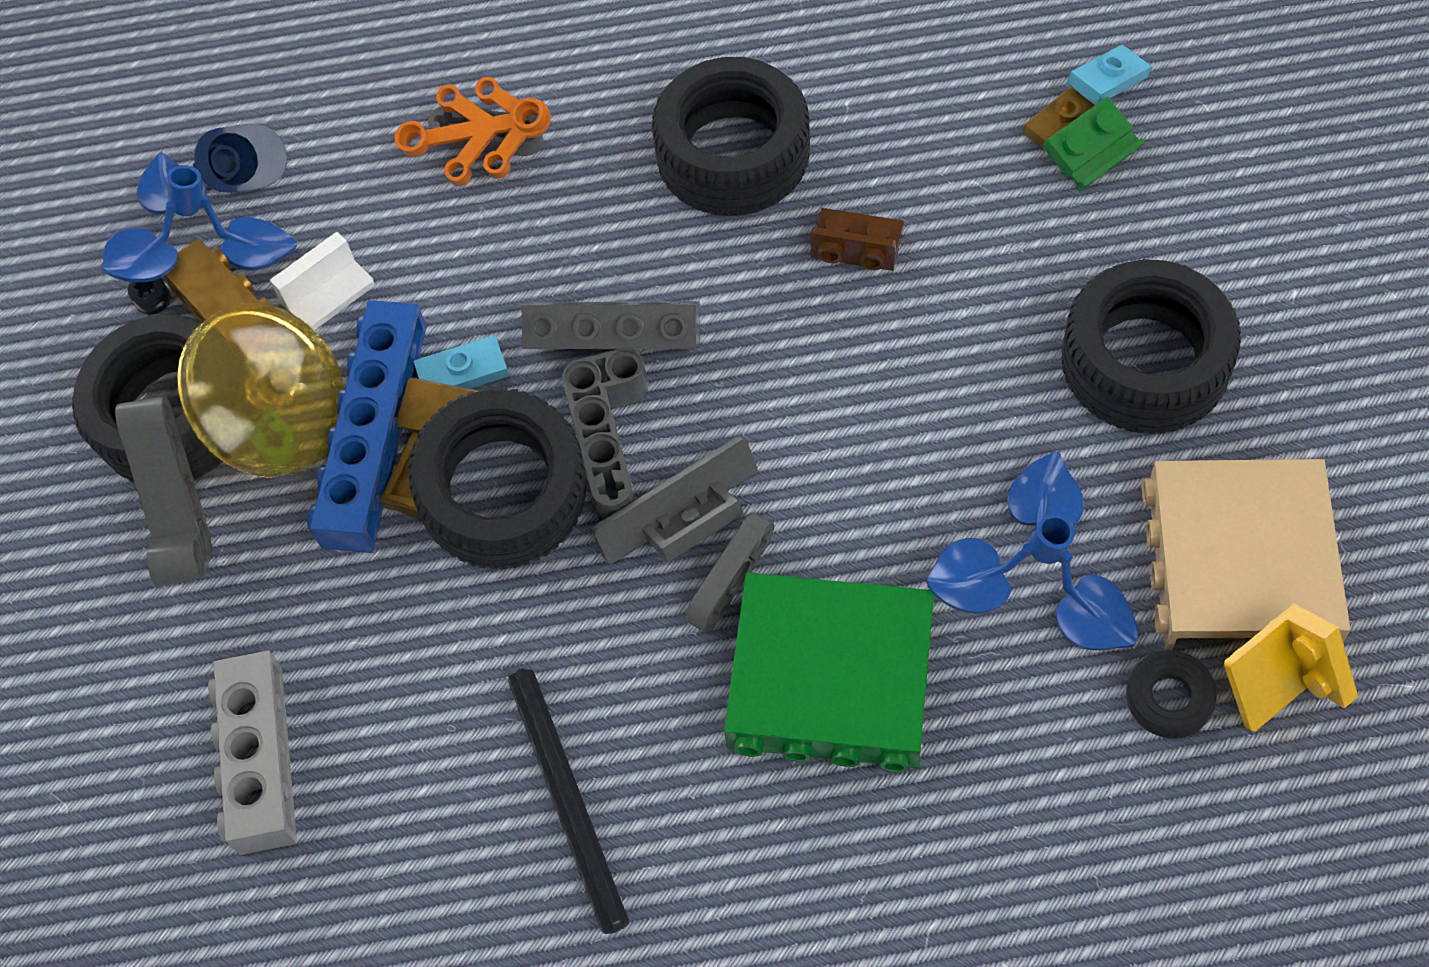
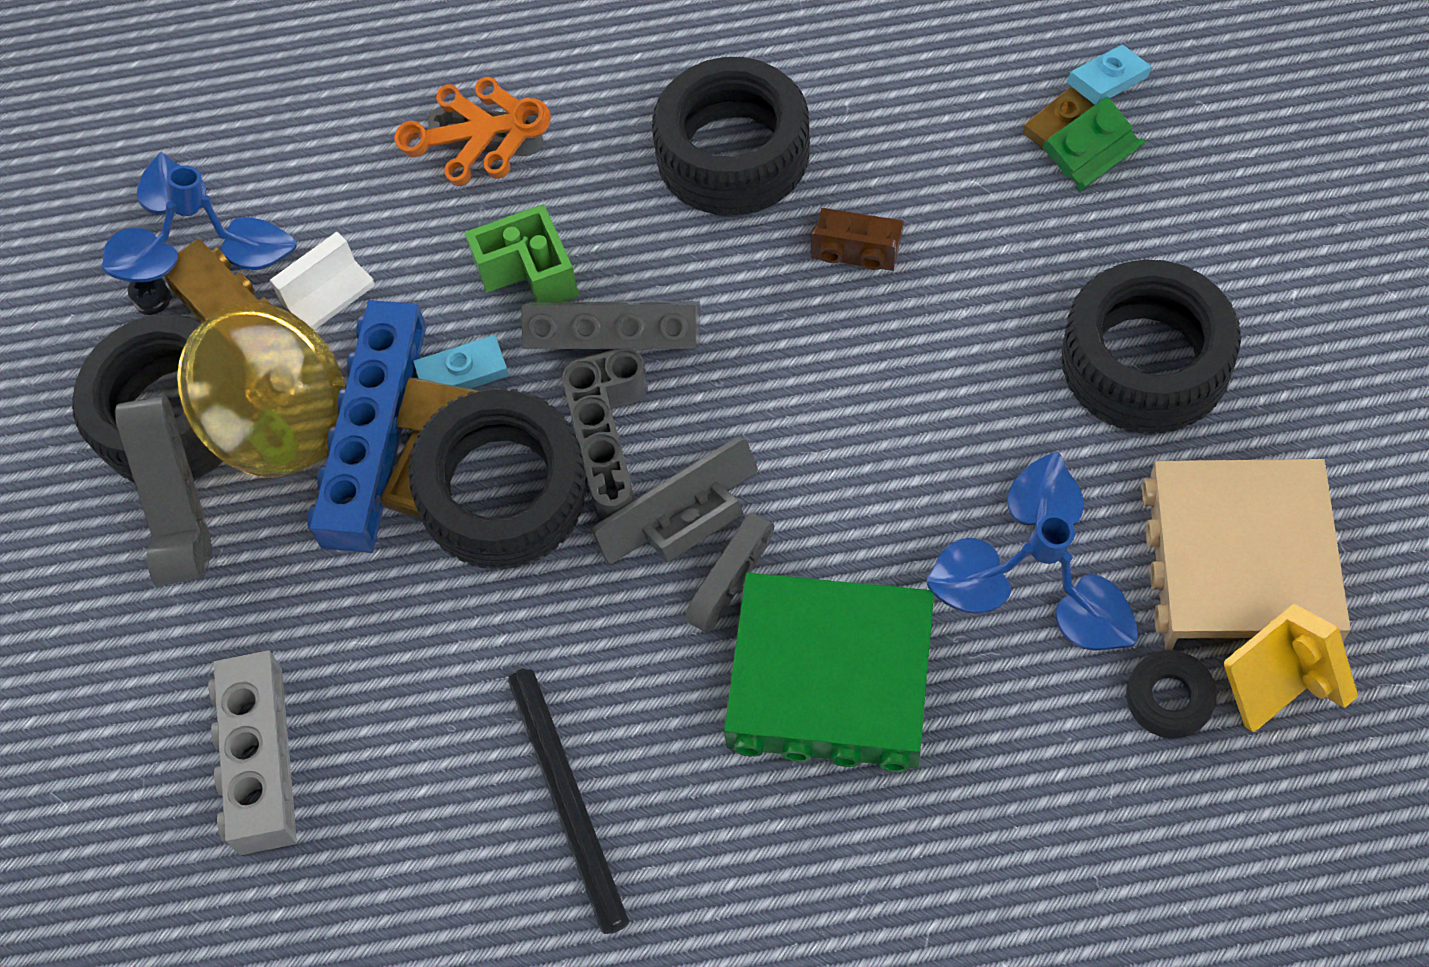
dark blue piece [193,124,287,193] -> none
none -> bright green brick [464,204,579,302]

